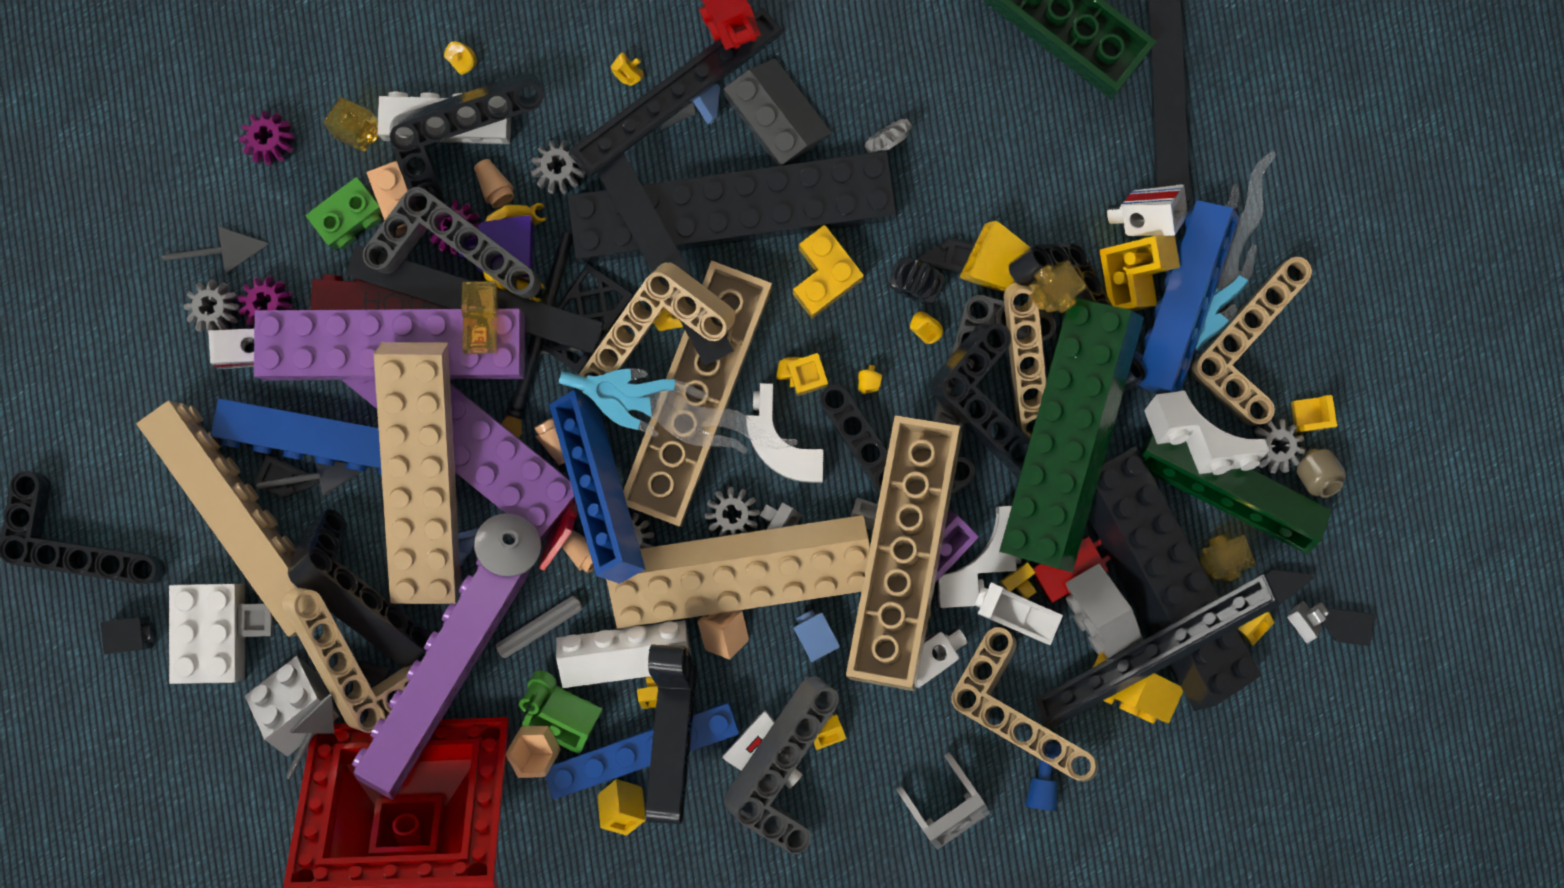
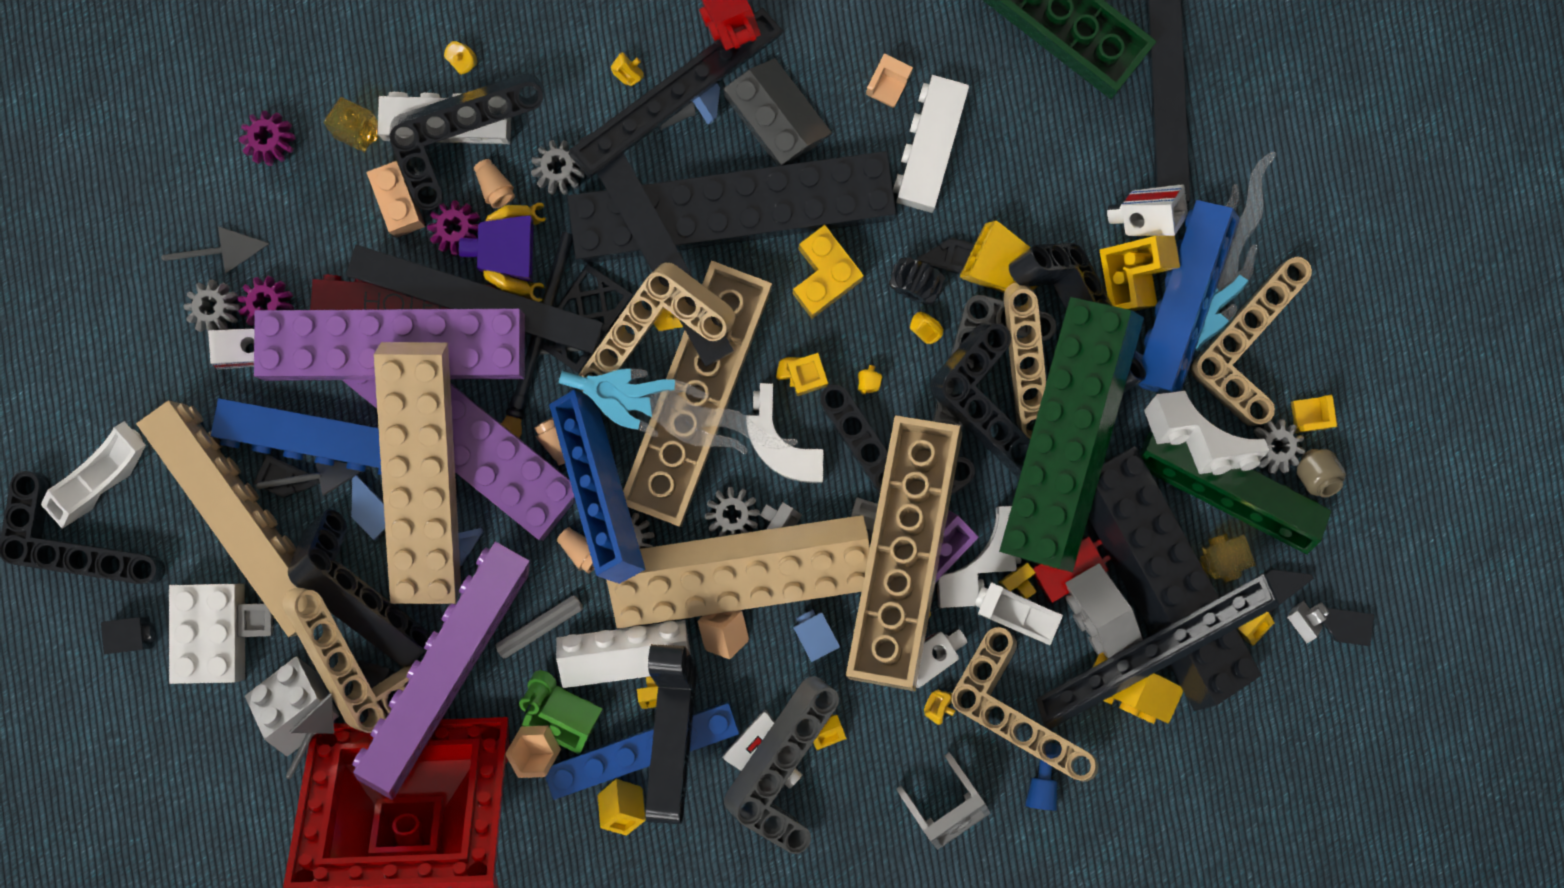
bright green brick [305,177,382,250] -> none
dark grey beam [363,187,541,299] -> none
clear yellow slope [461,281,498,354] -> none
light grey dish [474,514,541,577] -> none
red piece [539,499,578,571] -> none
light grey gear [865,119,912,153] -> none
clear yellow brick [1028,260,1087,313] -> none
none -> white arch [41,421,146,528]
none -> medium blue tile [351,475,385,540]
none -> light nougat panel [866,53,913,108]
none -> white brick [893,75,969,213]
none -> yellow piece [924,690,956,725]

